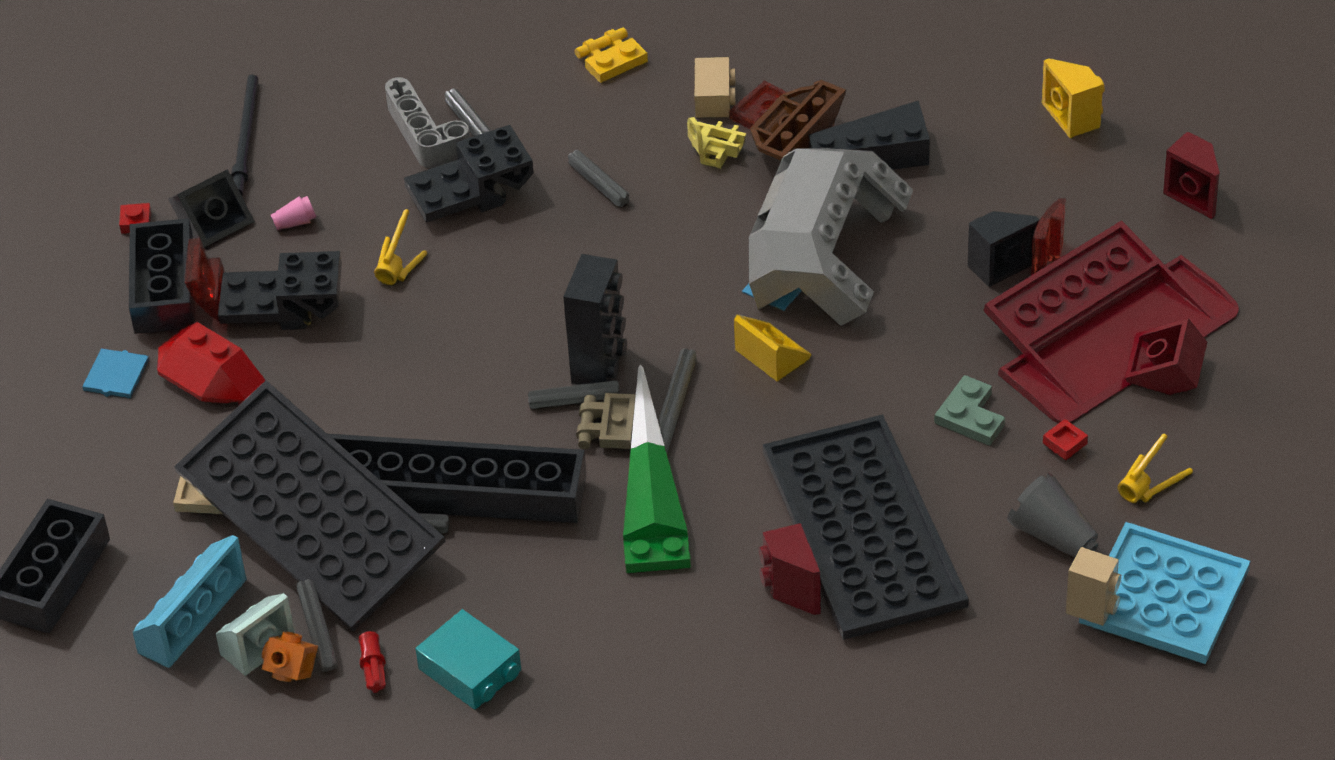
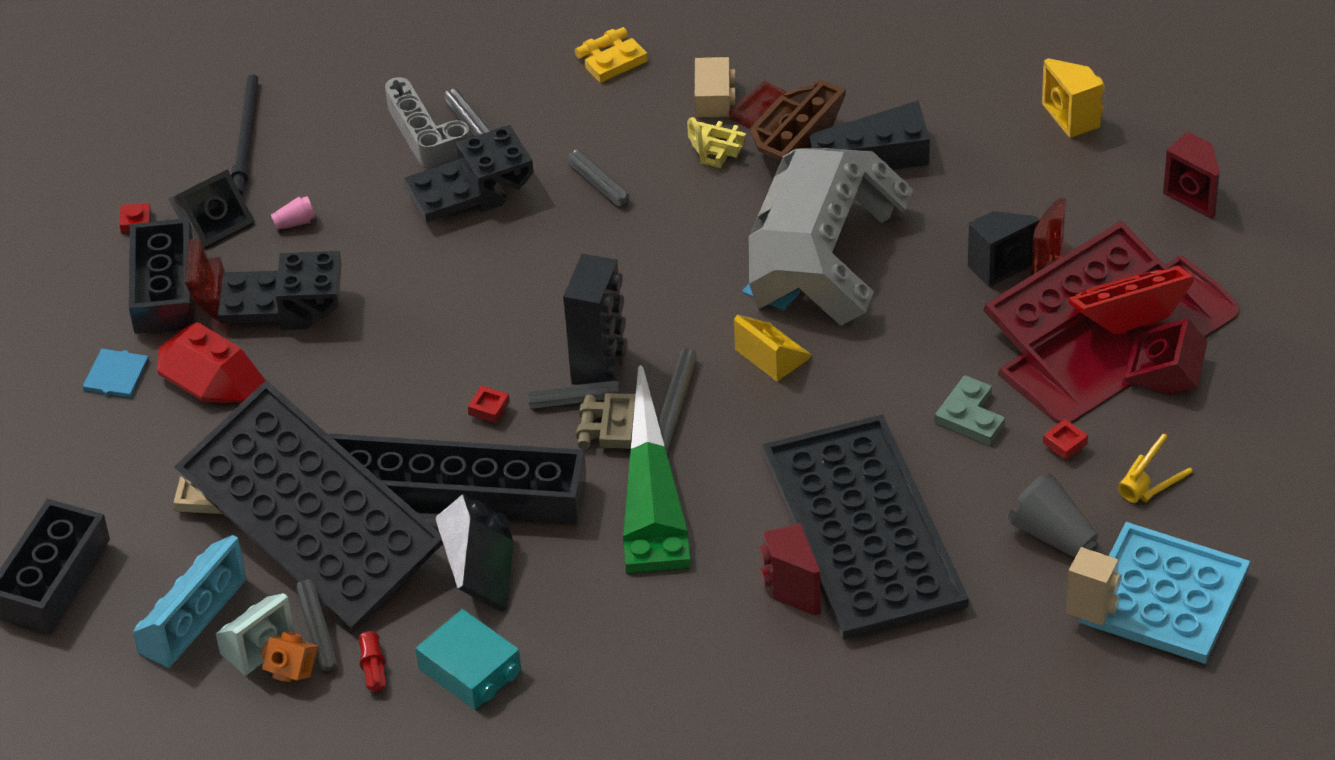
yellow plant [374,209,427,285] -> none
none -> black slope [435,494,514,612]
none -> red plate [467,385,510,423]
none -> red wedge [1069,266,1194,334]

